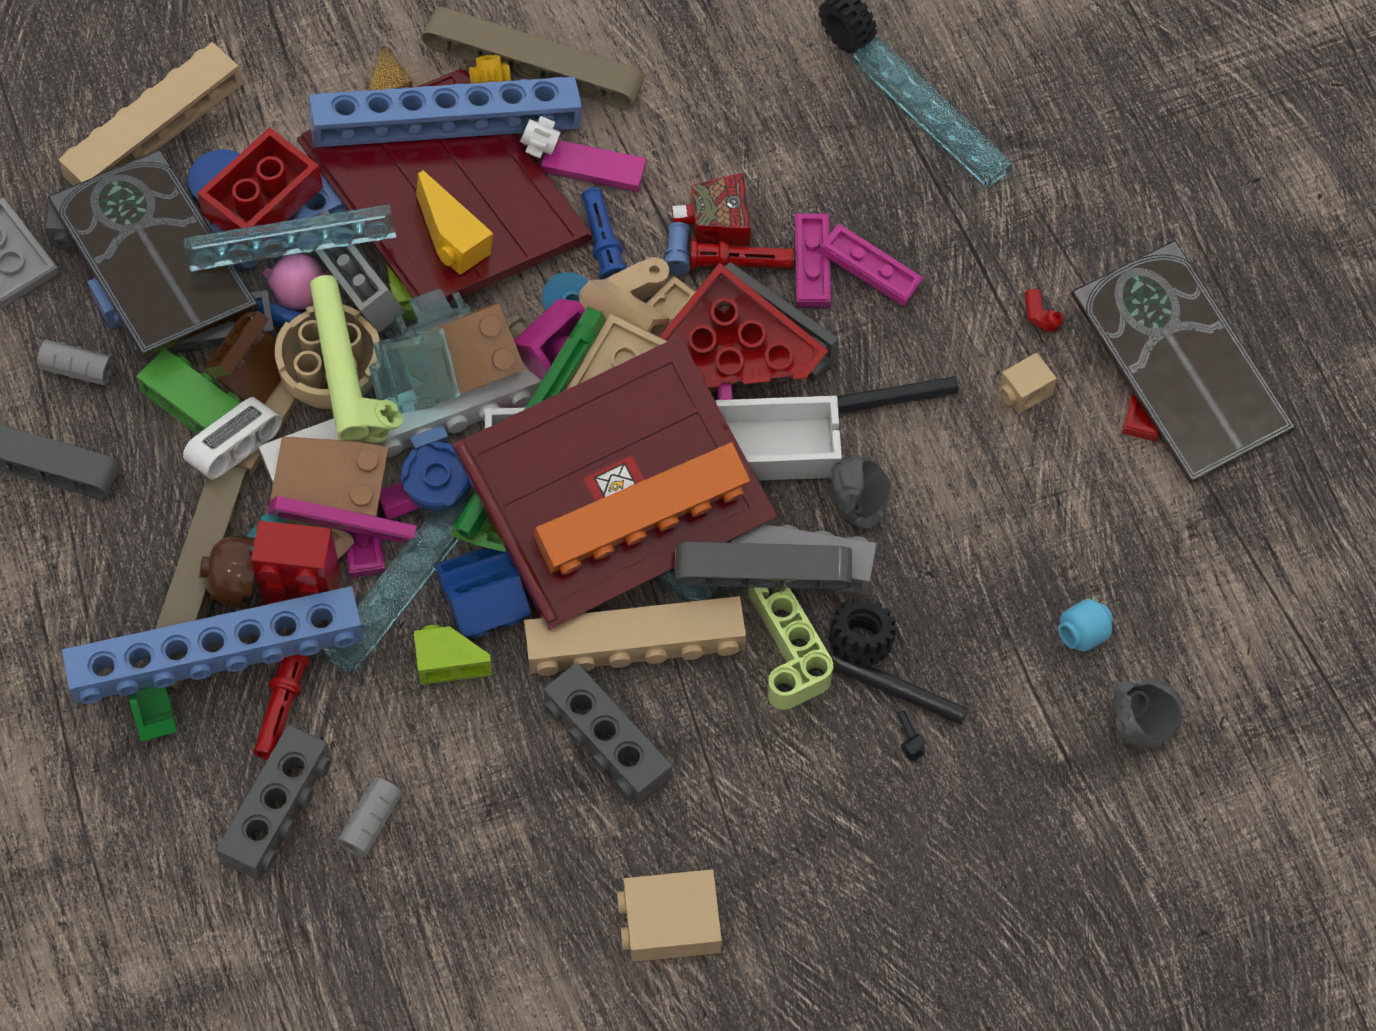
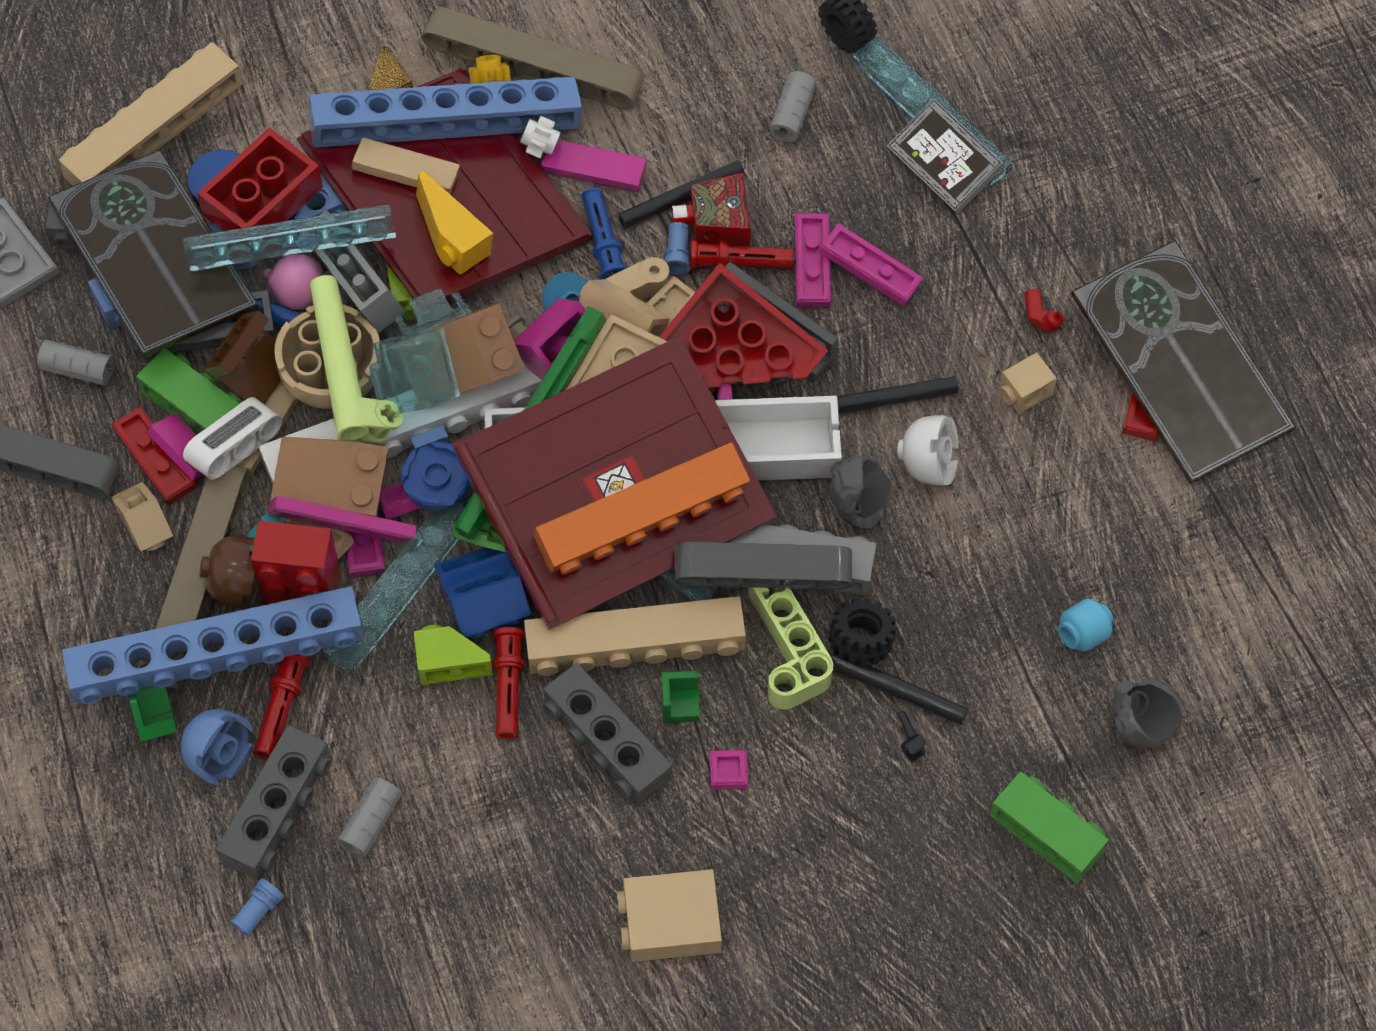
none -> red tile [111,406,198,506]
none -> tan slope [111,482,173,551]
none -> dark pink tile [147,413,204,481]
none -> medium blue cylinder [180,708,253,785]
none -> medium blue pin [230,878,284,936]
none -> tan tile [352,137,460,194]
none -> red pin [492,627,525,739]
none -> black piece [618,160,745,229]
none -> green panel [661,671,700,723]
none -> dark pink tile [710,750,748,790]
none -> light grey axle [769,71,816,142]
none -> tile [887,98,1005,214]
none -> white cylinder [898,415,958,485]
none -> bright green brick [990,771,1109,884]

